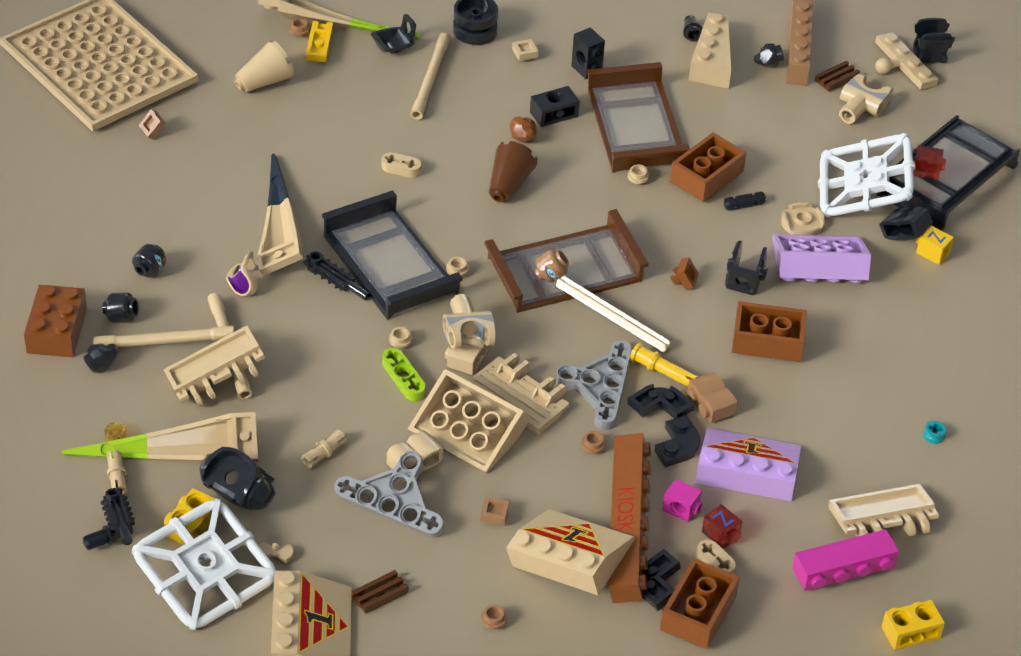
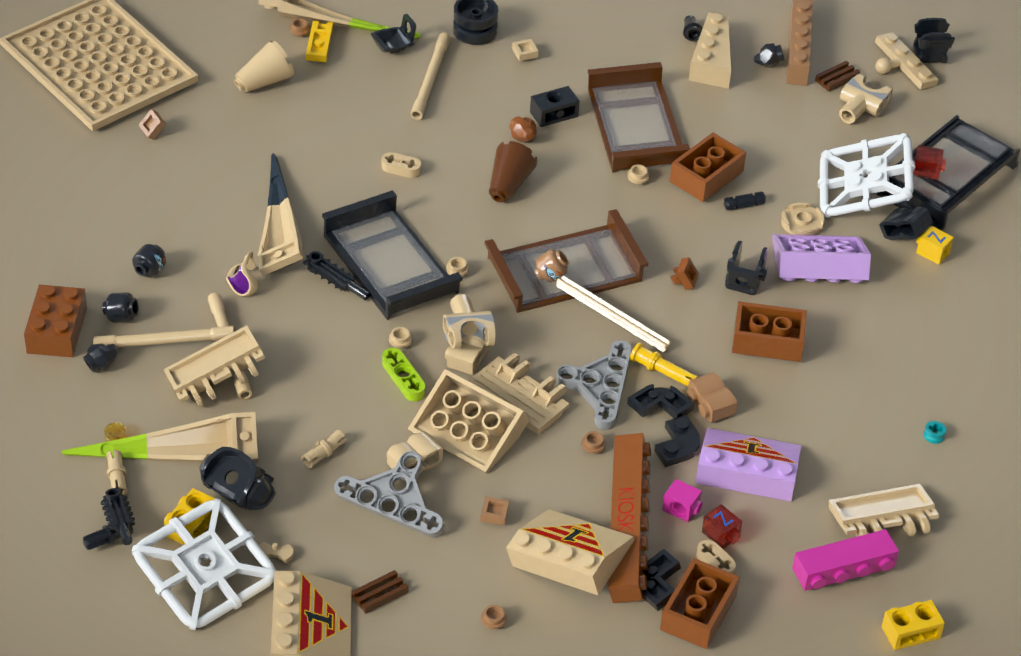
black brick [571,27,605,79] -> none

